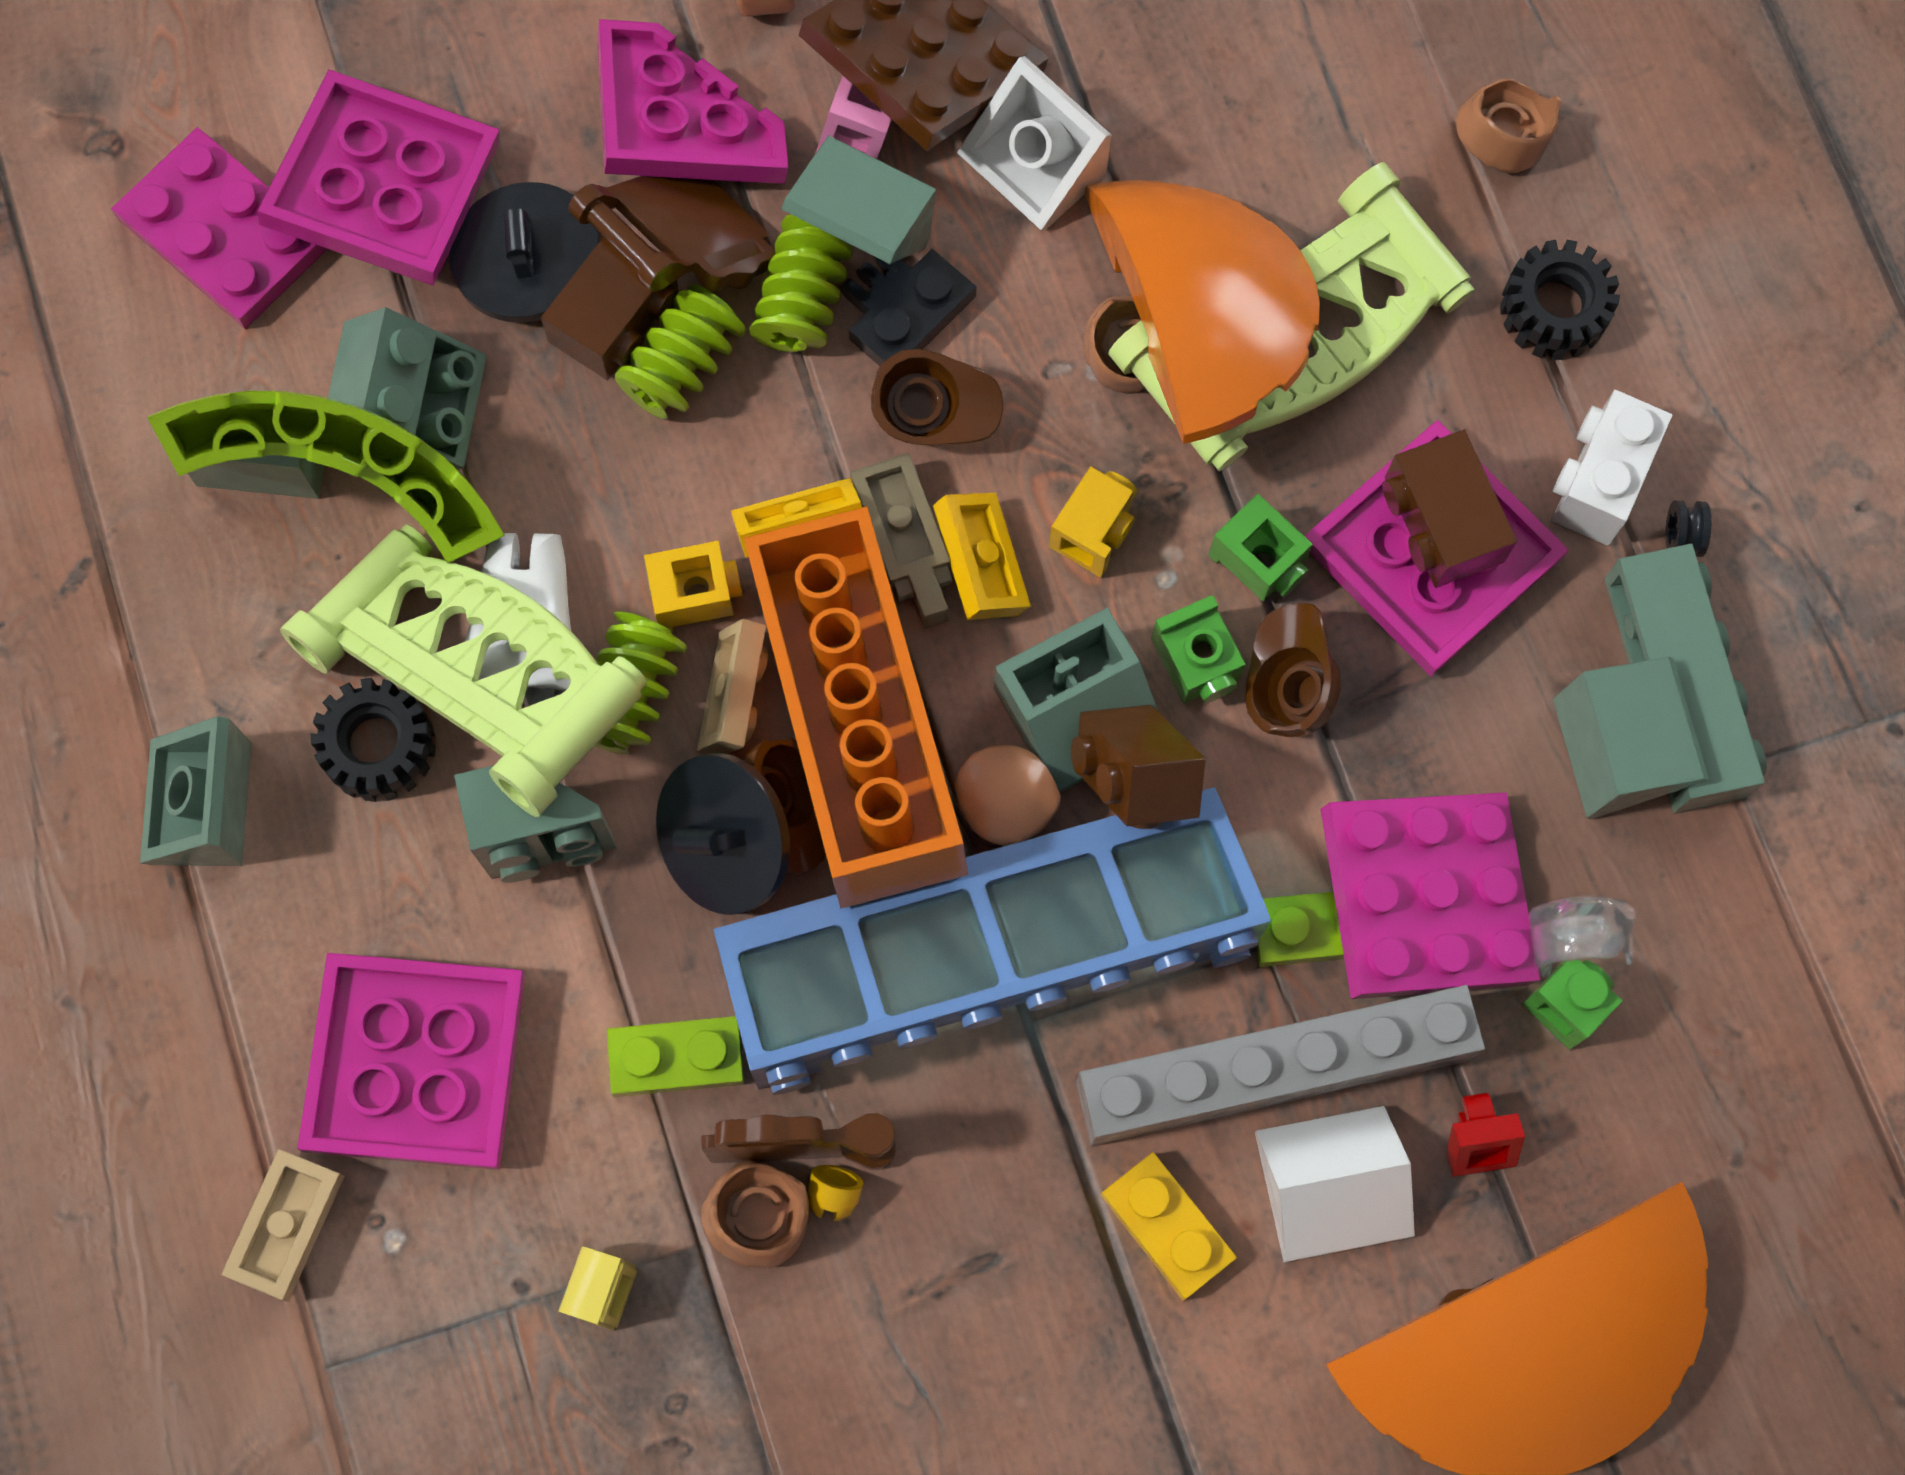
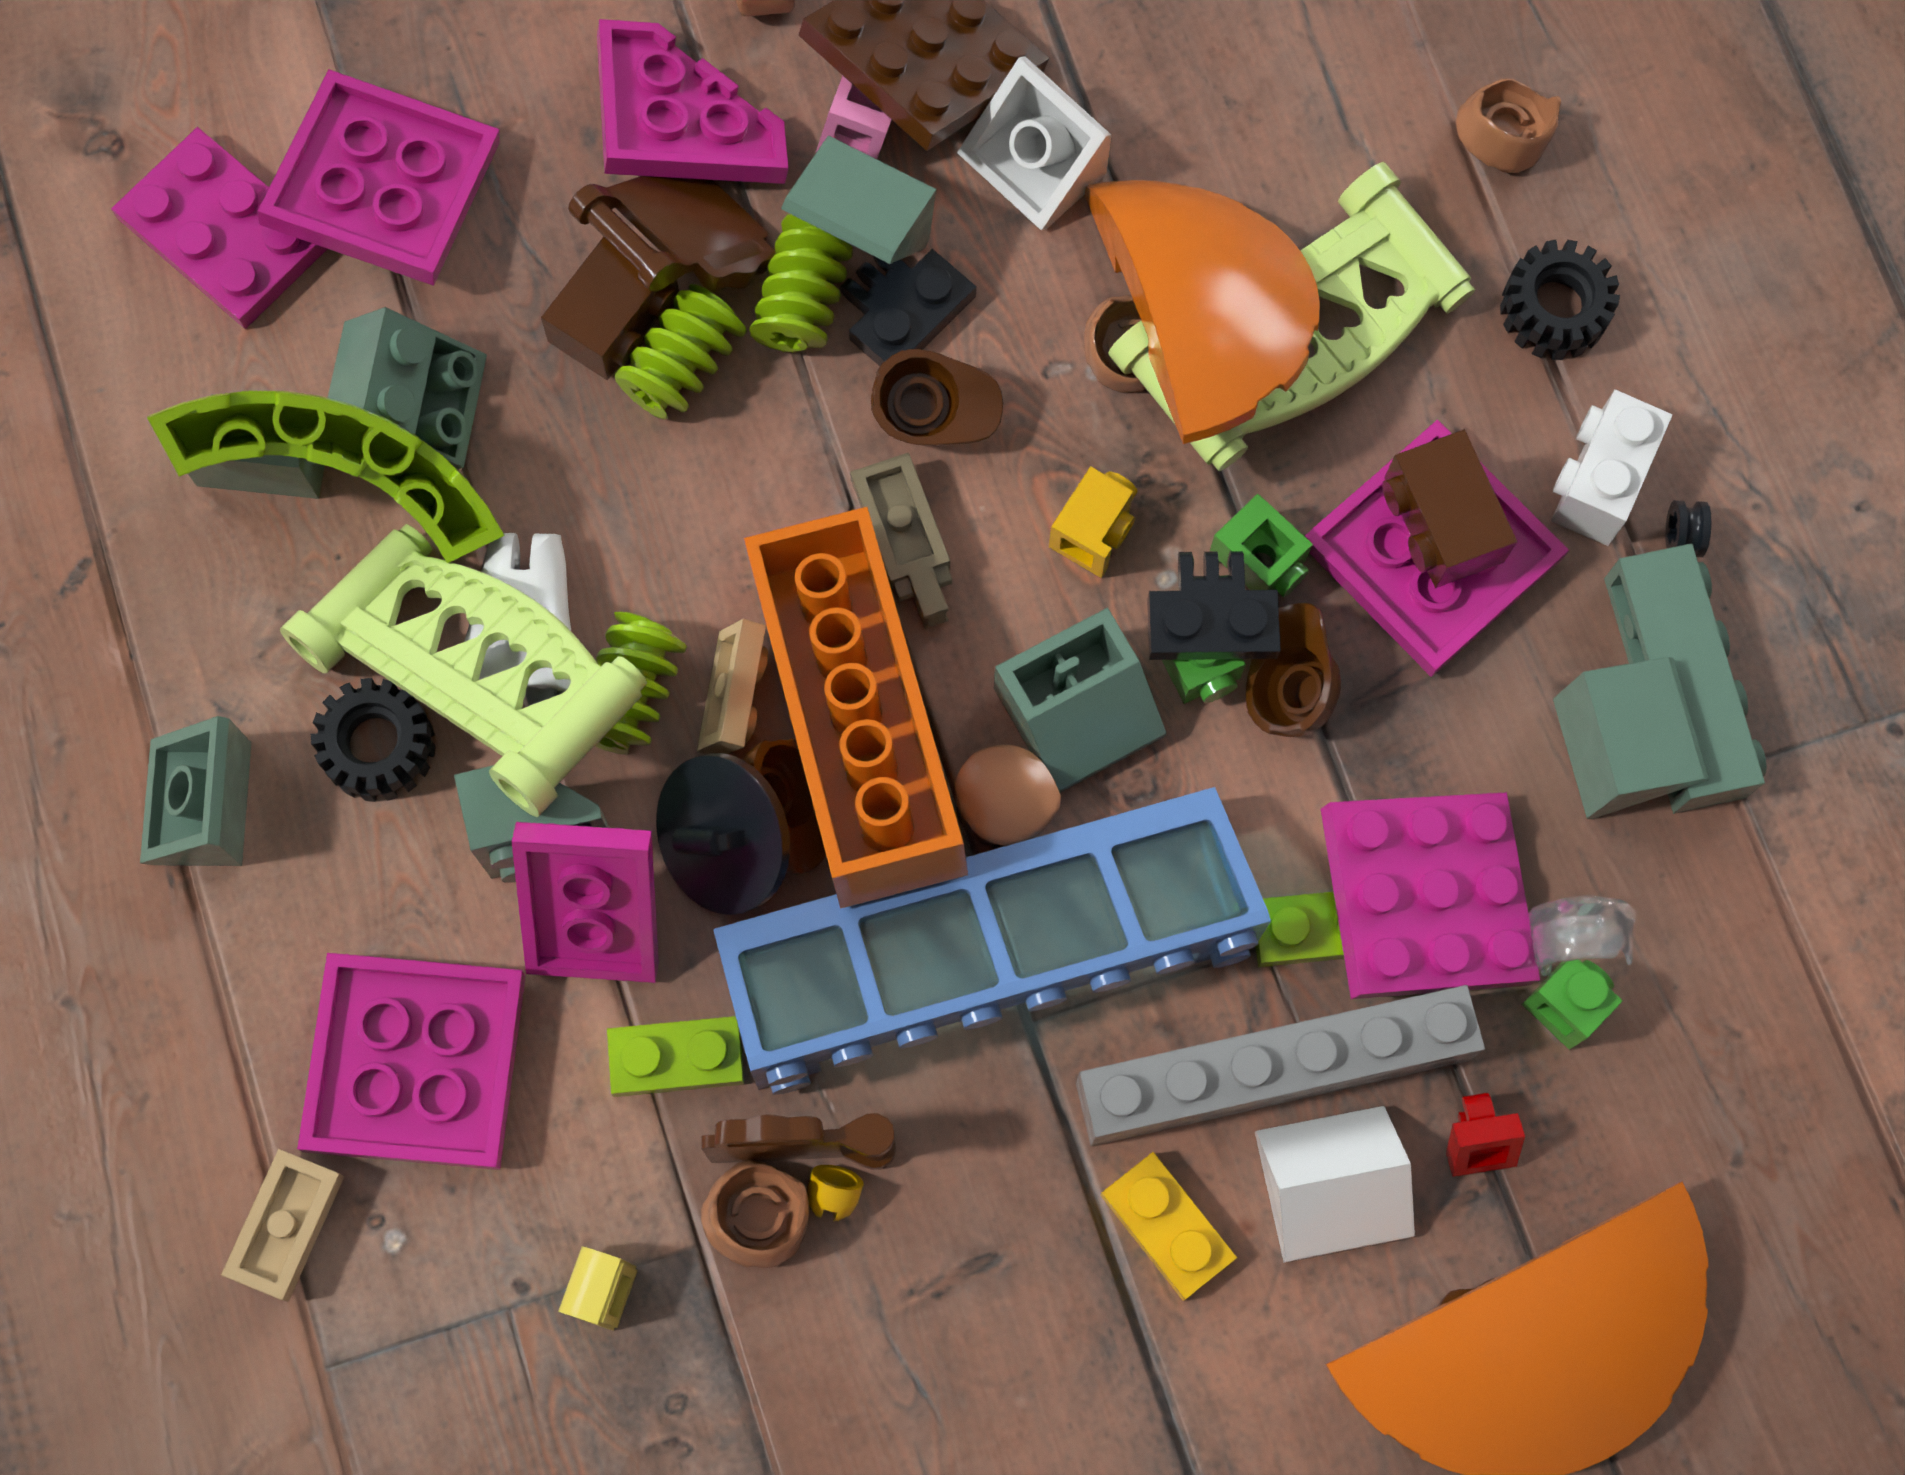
black shield [449,182,600,323] -> none
yellow brick [644,541,743,631] -> none
yellow plate [731,478,862,558] -> none
yellow plate [933,493,1031,620] -> none
reddish brown brick [1071,705,1206,829] -> none
none -> dark pink plate [512,822,659,983]
none -> black hinge [1147,551,1280,660]

